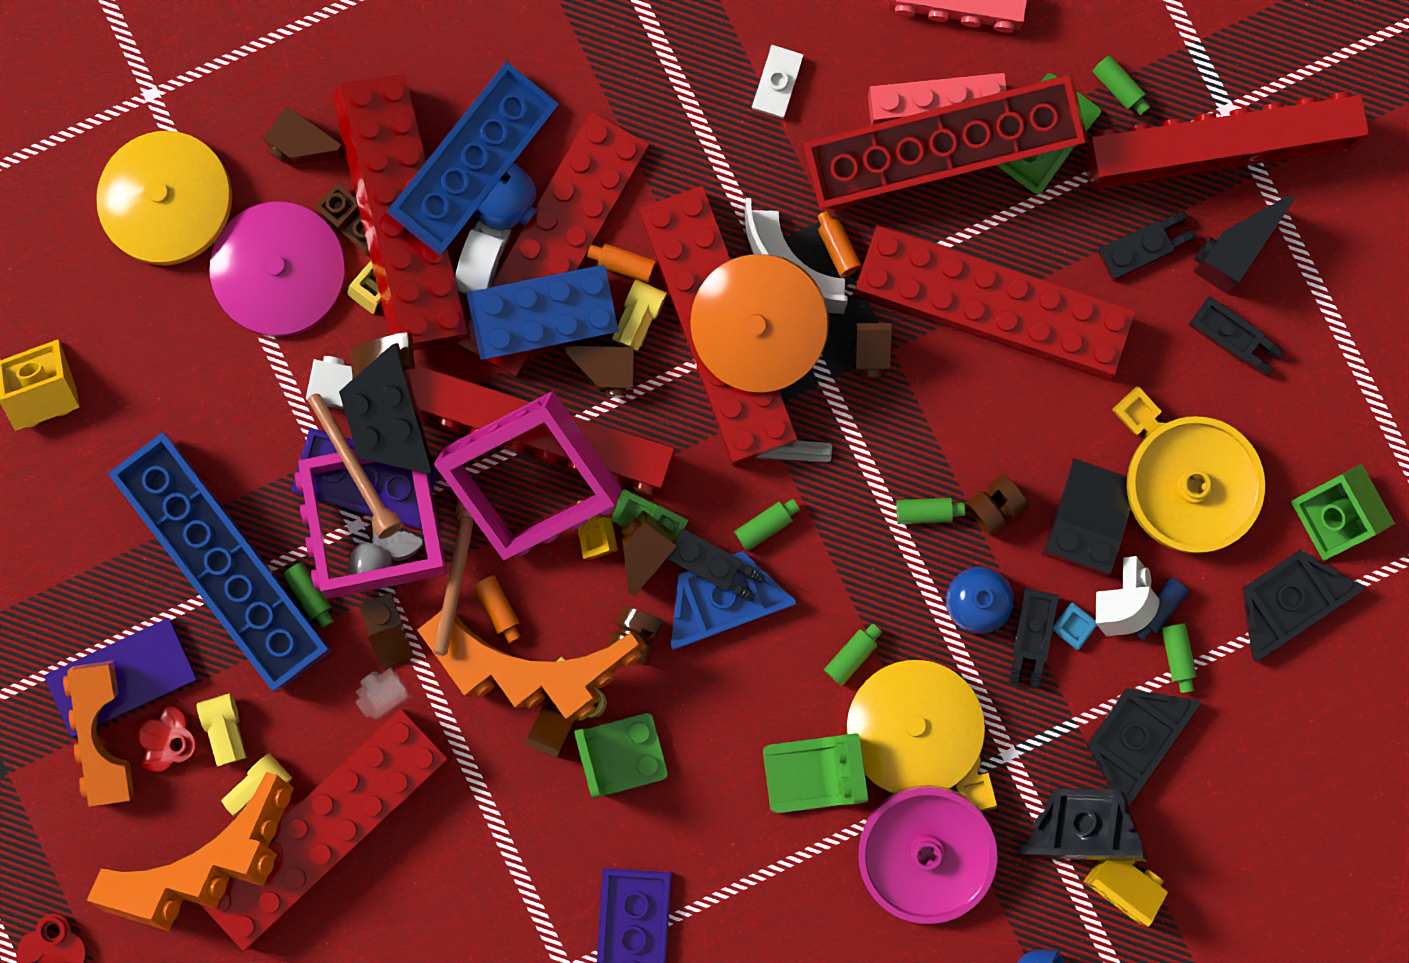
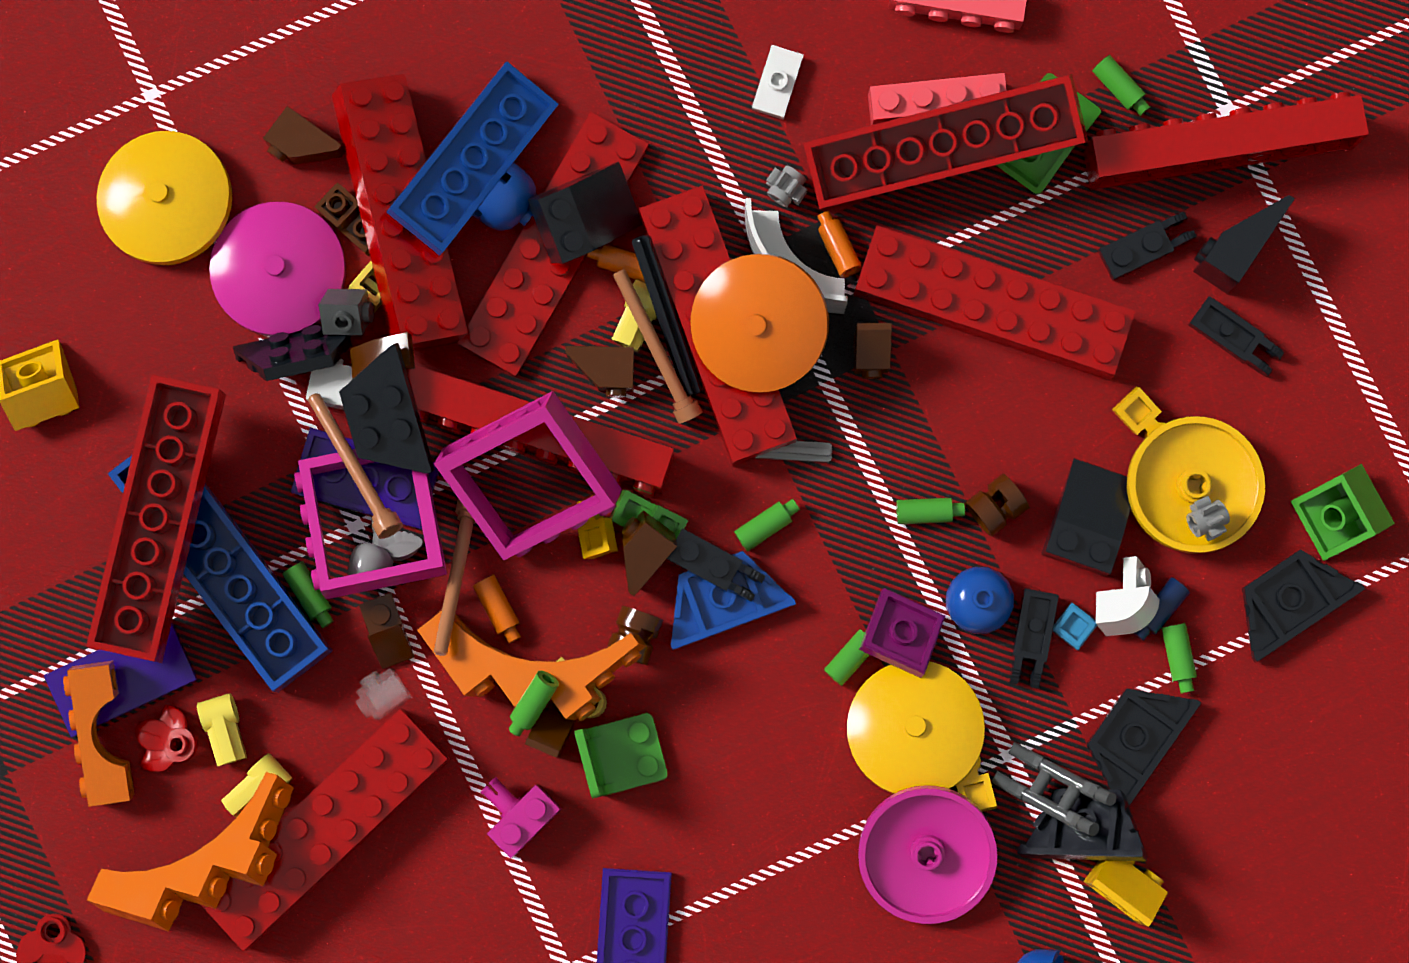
white brick [455,221,511,294] -> none
blue brick [467,265,619,360] -> none
bright green piece [763,733,868,813] -> none
none -> red brick [86,374,226,663]
none -> black wing [233,325,352,381]
none -> dark grey brick [318,289,374,335]
none -> dark pink brick [480,777,562,858]
none -> bright green cylinder [509,671,559,736]
none -> black slope [528,162,643,264]
none -> nougat piece [613,269,703,424]
none -> black axle [632,235,702,396]
none -> light grey gear [766,165,807,208]
none -> magenta plate [859,588,945,678]
none -> dark grey piece [991,742,1116,836]
none -> light grey gear [1186,496,1230,541]

